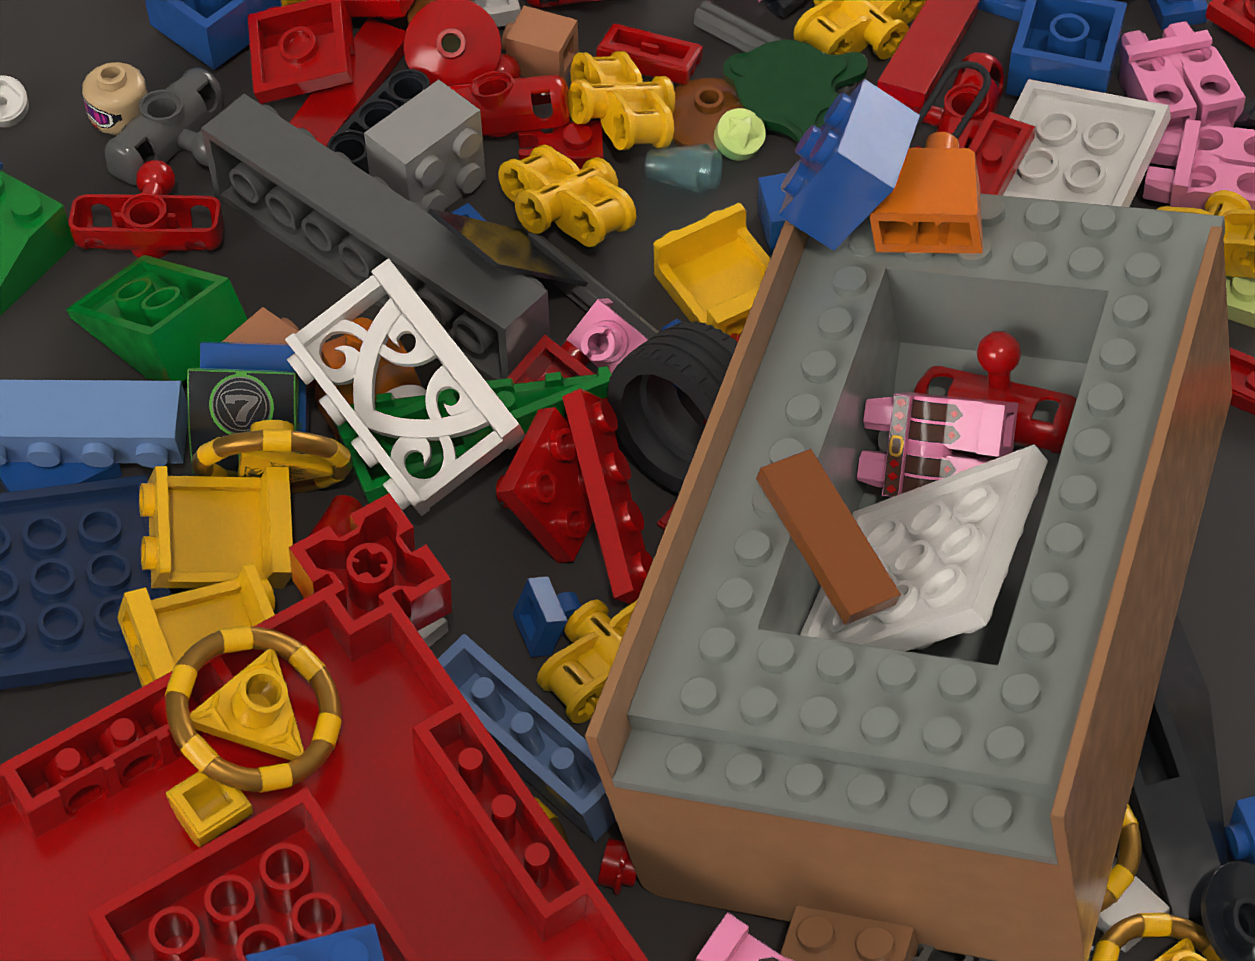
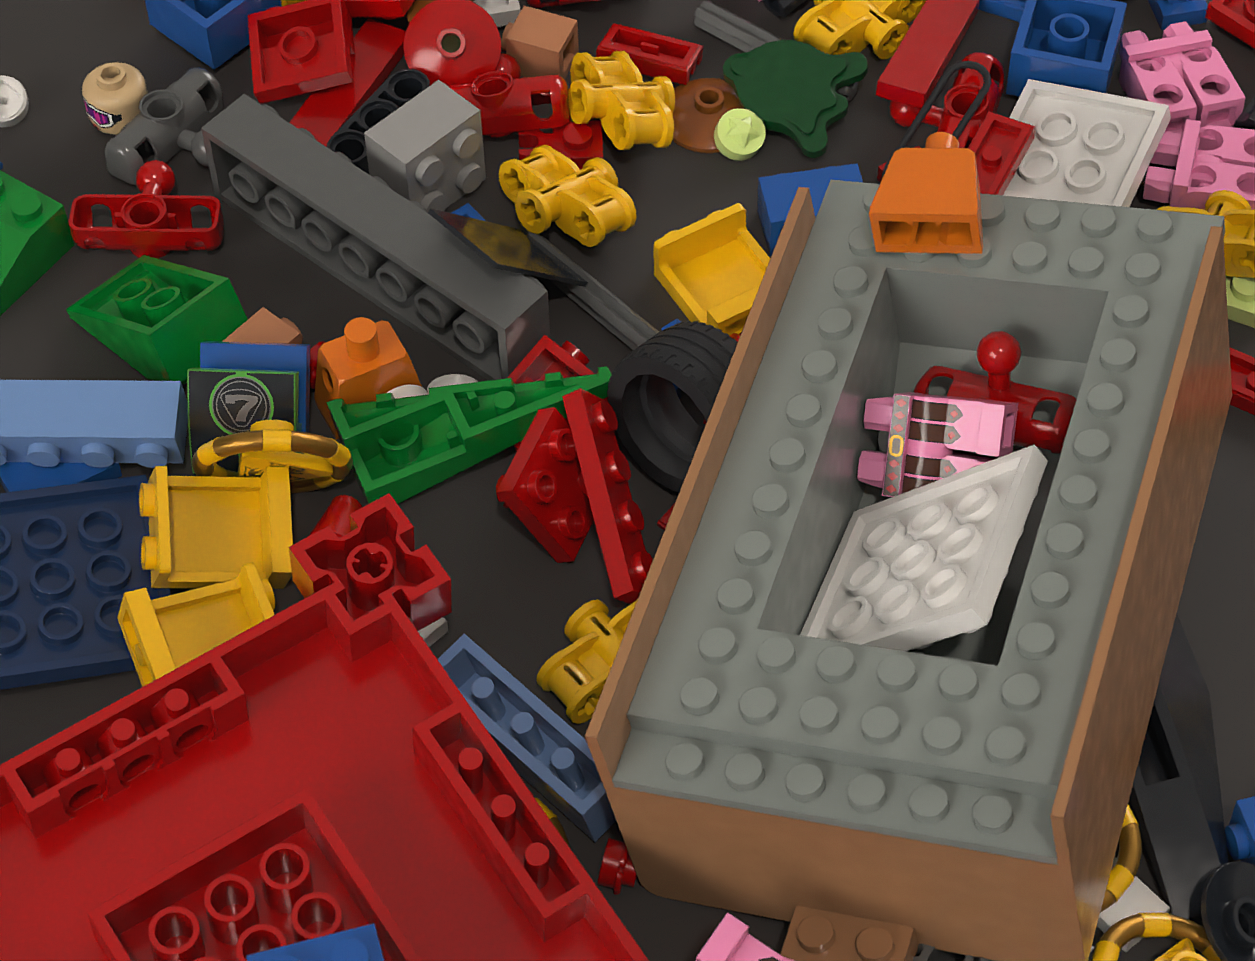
yellow piece [165,626,342,792] -> none
yellow brick [166,771,253,848] -> none
white fence [285,258,525,516] -> none
blue tile [512,576,581,657] -> none
bright pink bracket [565,298,648,374] -> none
clear light blue cone [645,144,722,194] -> none
dark orange tile [756,449,901,625] -> none
blue brick [778,79,920,251] -> none

